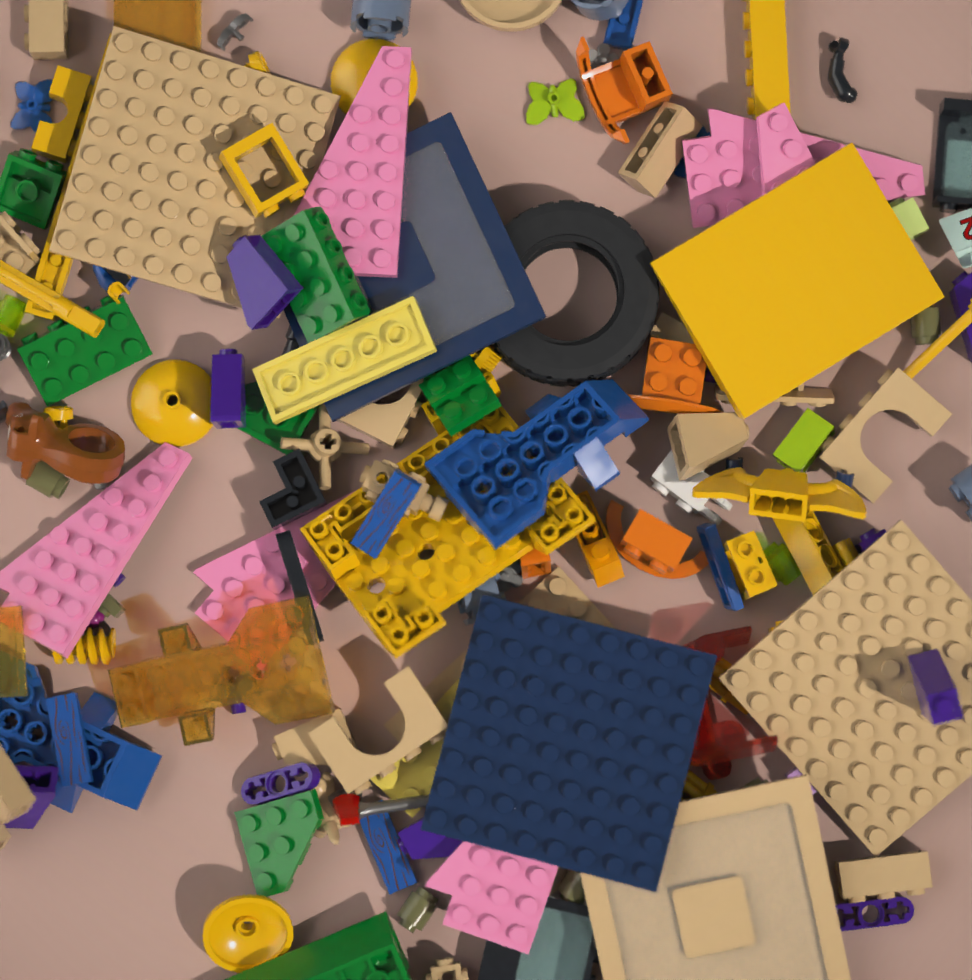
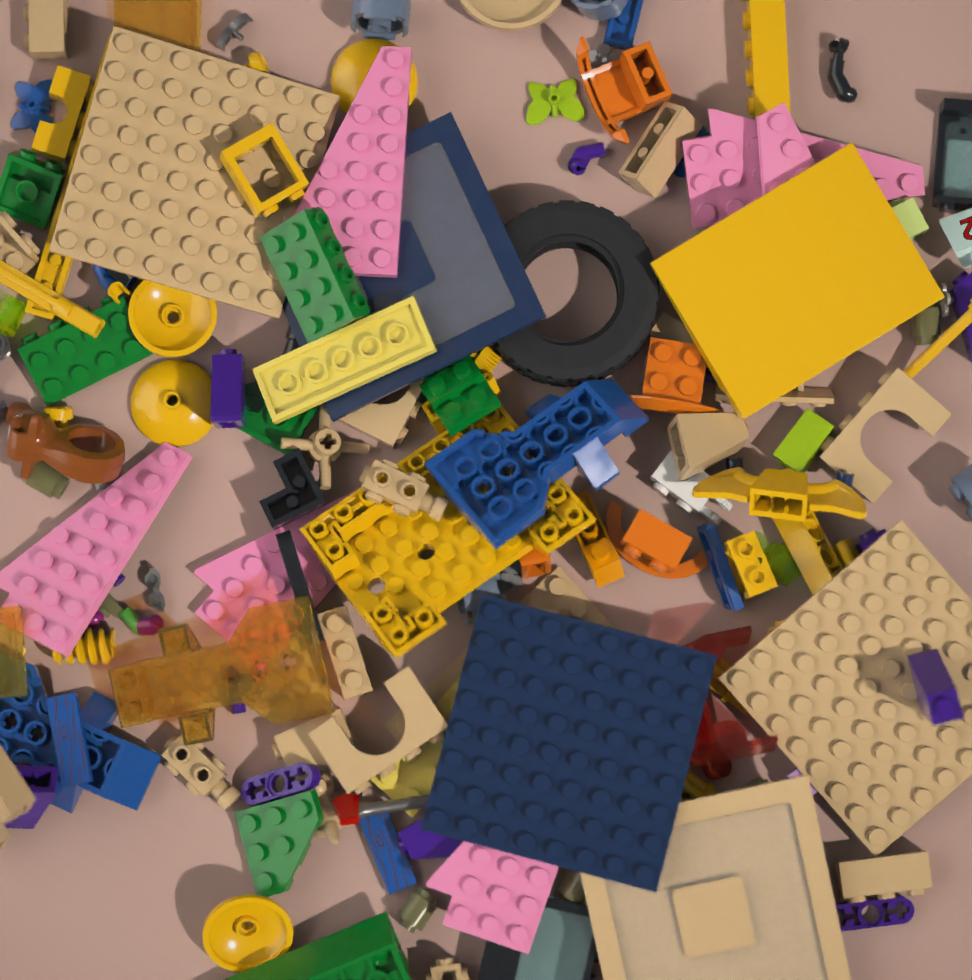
dark purple slope [226,235,303,330] -> none
blue tile [351,468,422,559] -> none
none -> arm [119,606,164,636]
none -> yellow dish [128,280,217,358]
none -> flat silver piece [144,568,166,612]
none -> tan brick [162,733,241,811]
none -> tan brick [317,605,374,700]
none -> dark purple arm [568,142,605,176]
none -> light grey plant [936,283,954,317]

